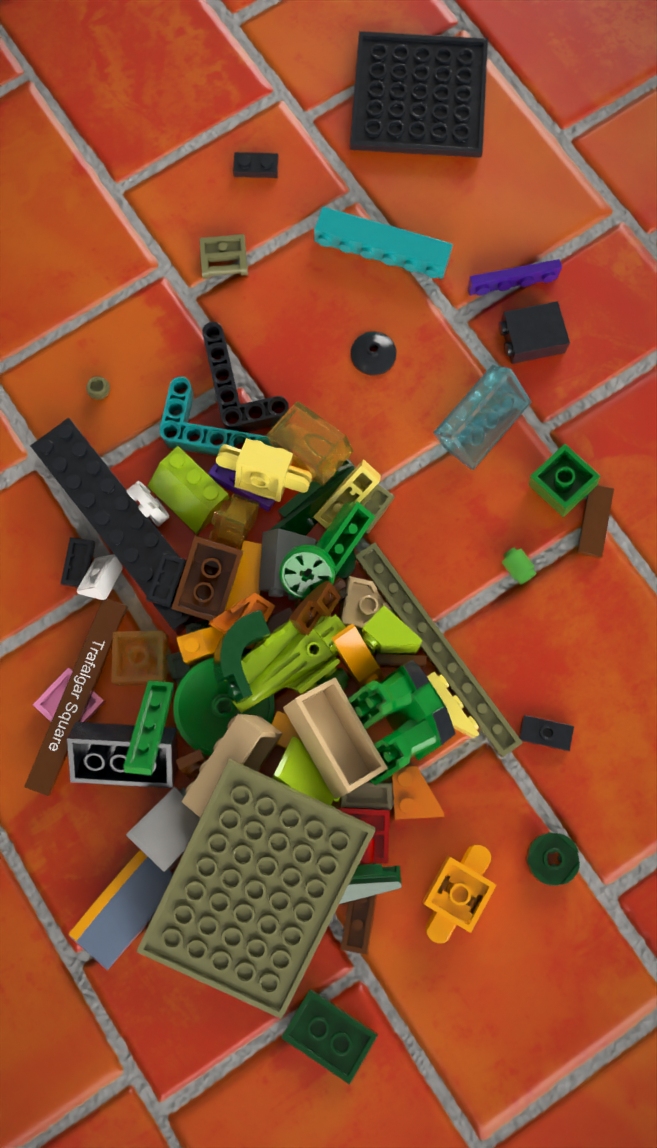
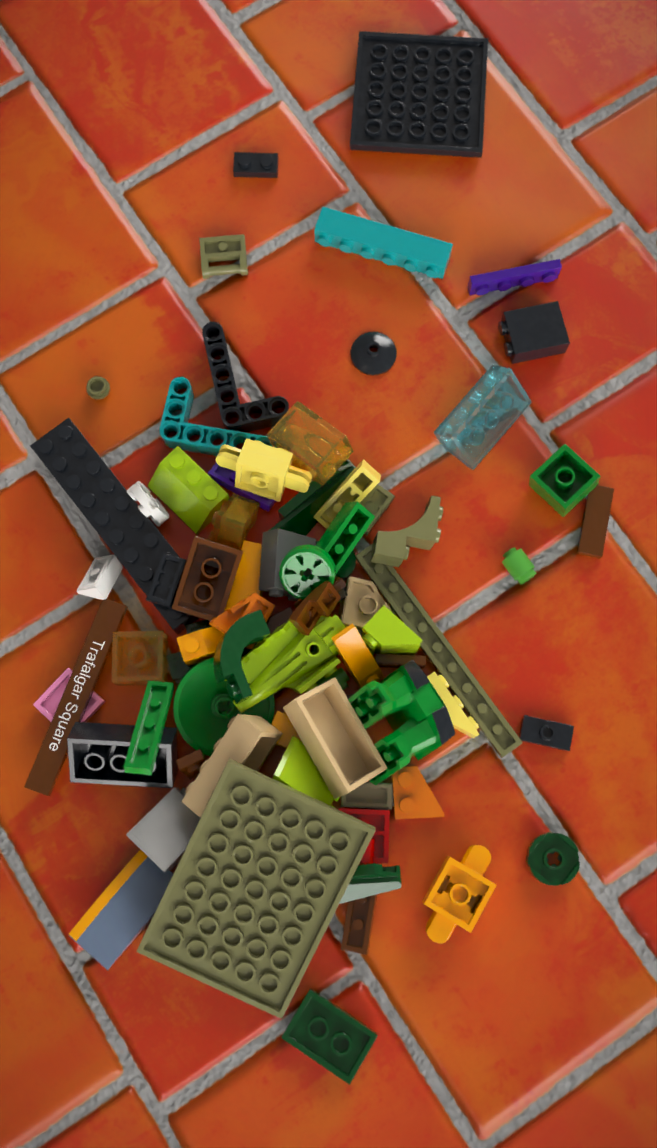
black plate [60,537,96,588] -> none
none -> olive arch [370,496,443,567]

